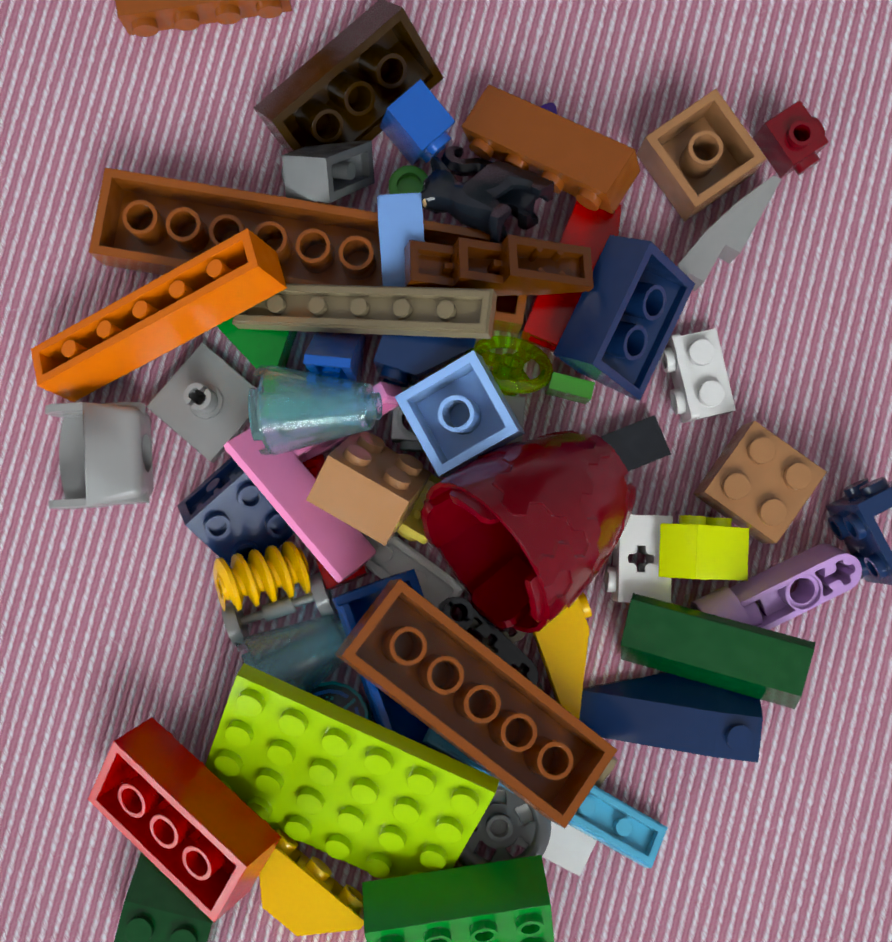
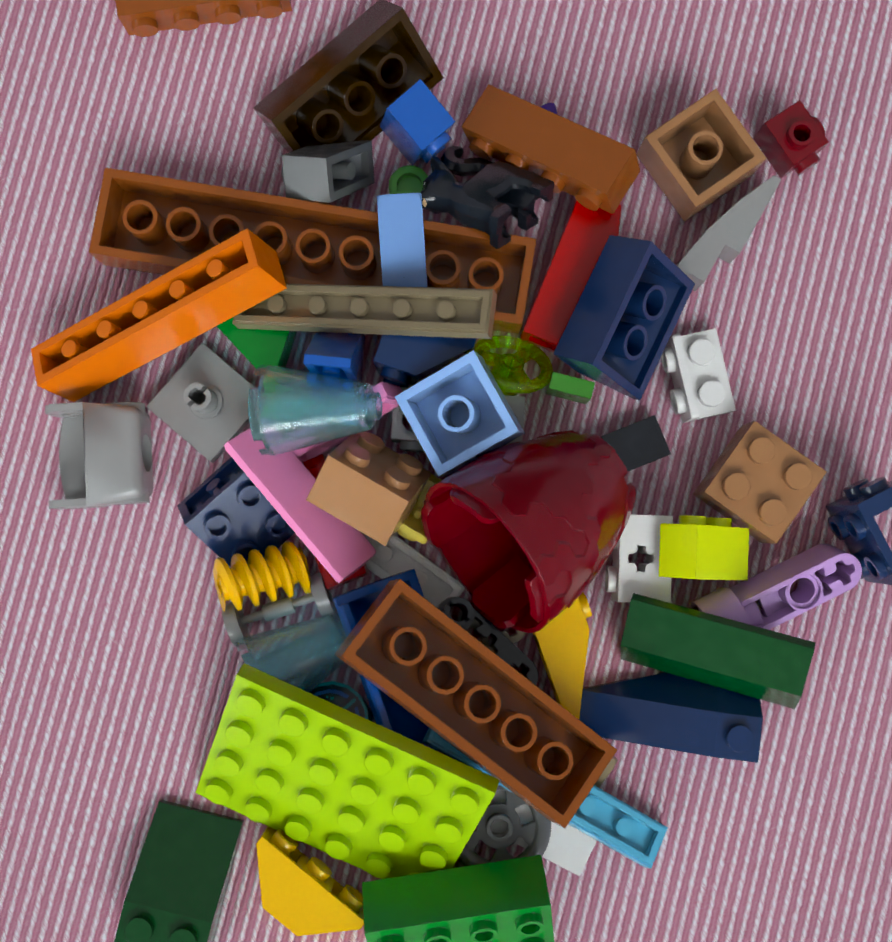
red brick [87,717,281,923] -> none
reddish brown slope [404,235,594,296] -> none

